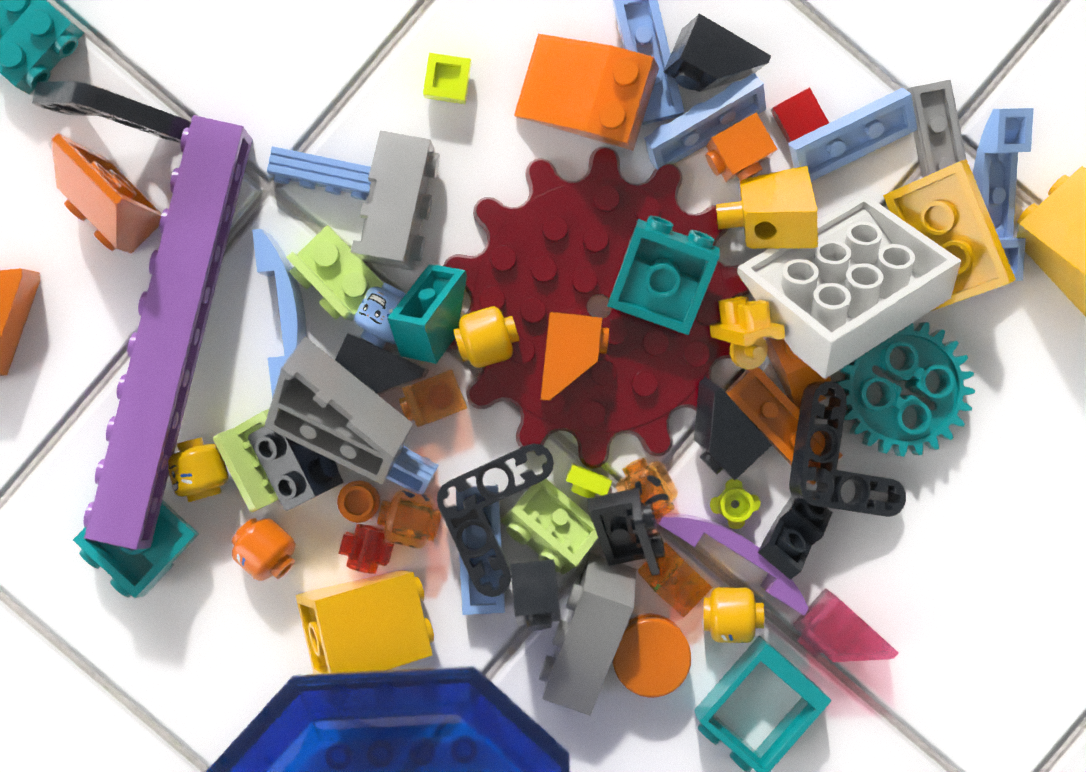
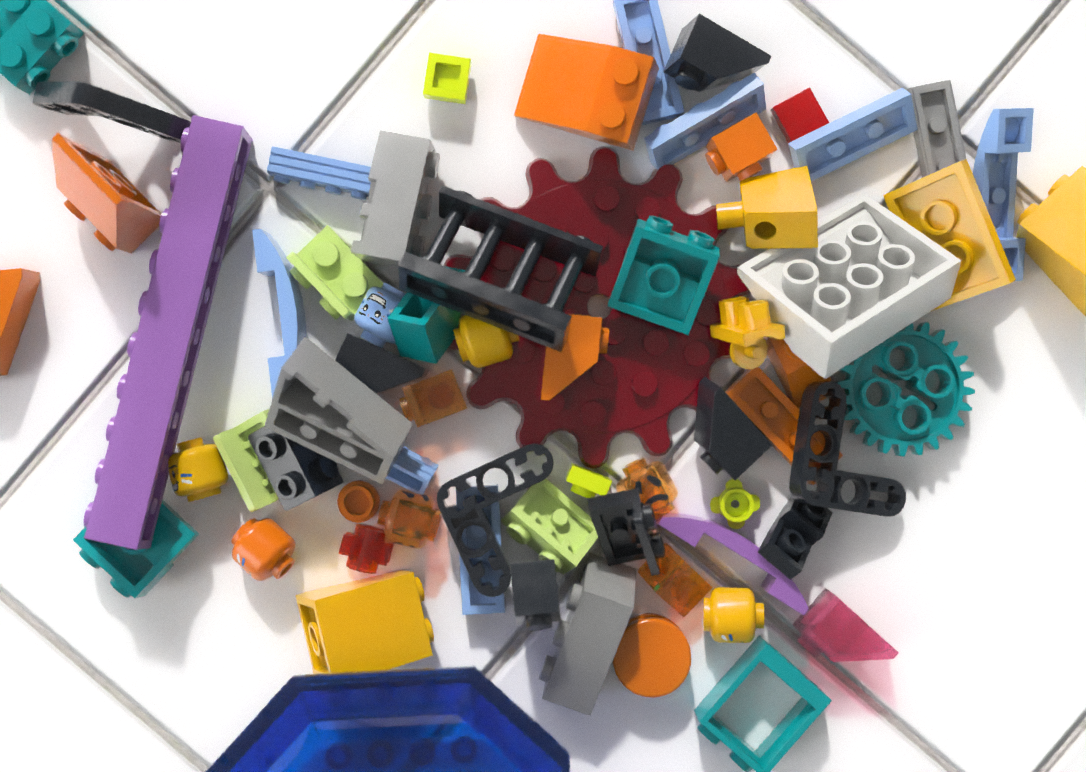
none -> black fence [398,185,604,352]

